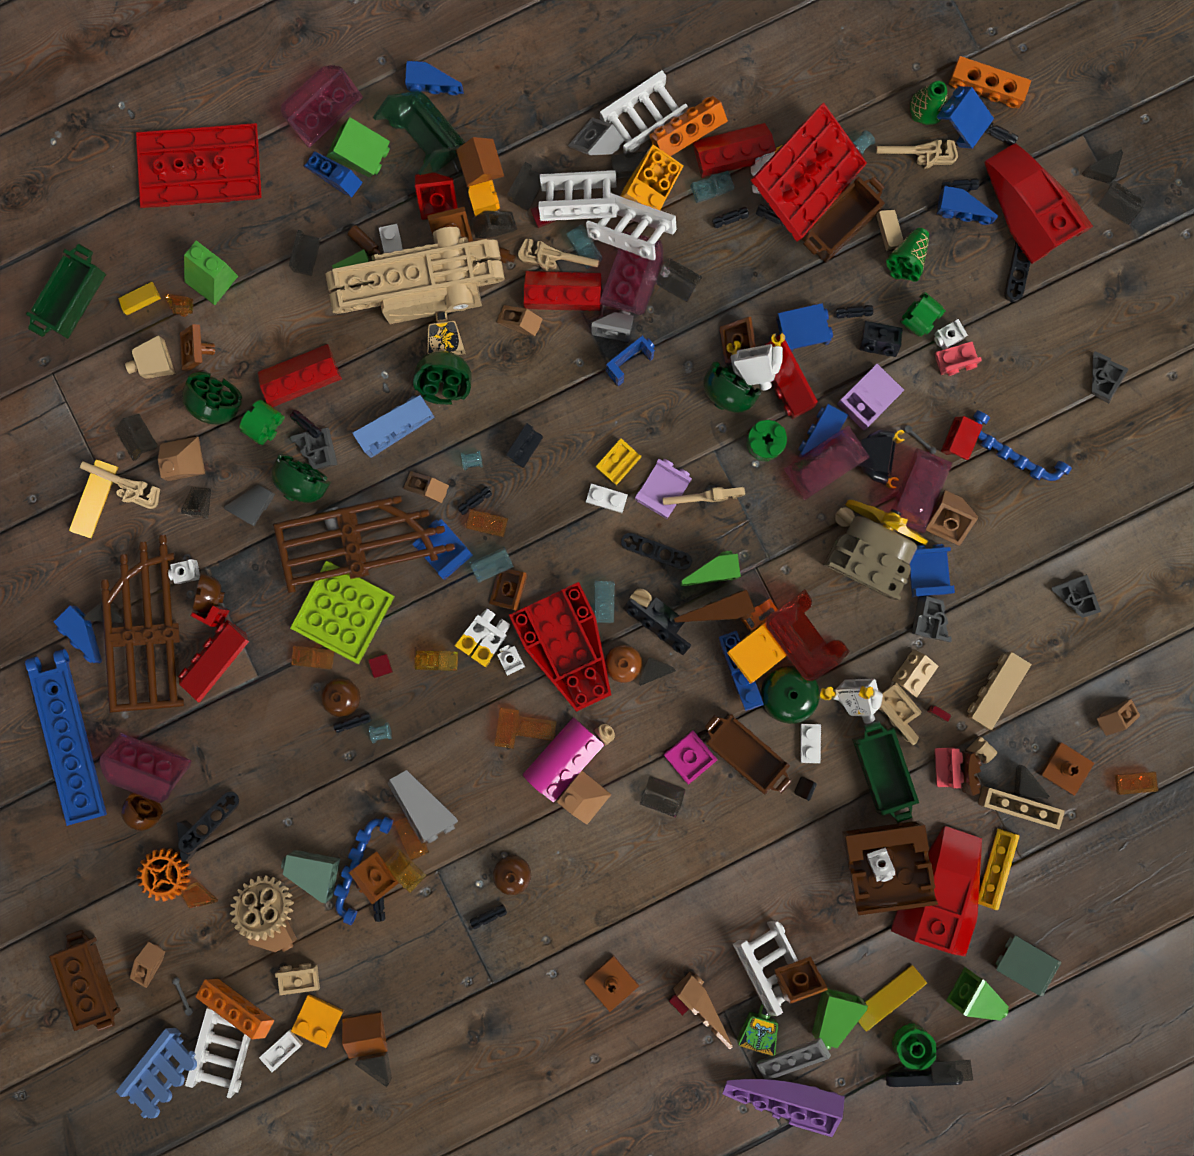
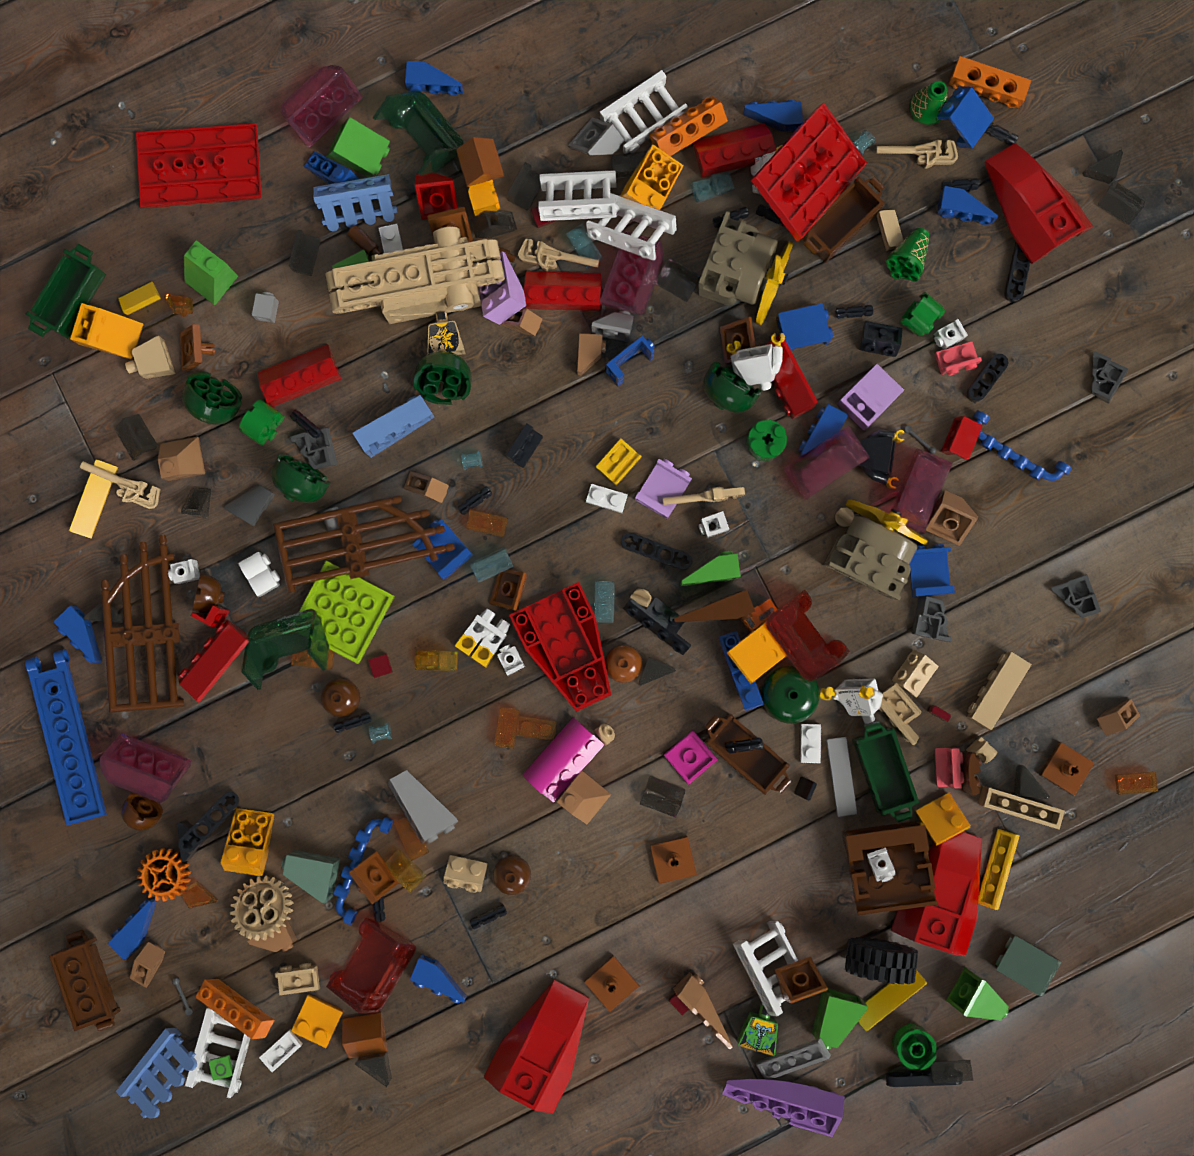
none -> light orange slope [70,303,144,360]
none -> blue slope [108,898,157,960]
none -> bright green tile [208,1055,234,1081]
none -> light orange slope [220,808,274,876]
none -> white brick [238,552,281,597]
none -> clear green windscreen [241,609,329,690]
none -> light grey brick [252,292,279,323]
none -> medium blue fence [313,174,397,231]
none -> clear red windscreen [326,918,416,1014]
none -> blue slope [410,954,467,1003]
none -> tan bracket [444,855,488,893]
none -> lavender slope [479,251,526,325]
none -> red wedge [484,979,589,1114]
none -> medium nougat slope [577,334,606,375]
none -> dark orange tile [650,836,697,884]
none -> white brick [698,511,729,538]
none -> dark tan brick [699,211,793,325]
none -> black axle [726,738,763,754]
none -> blue slope [743,100,803,132]
none -> light grey tile [826,737,857,817]
none -> black tyre [845,937,918,984]
none -> light orange plate [915,792,971,846]
none -> black beam [967,354,1009,402]

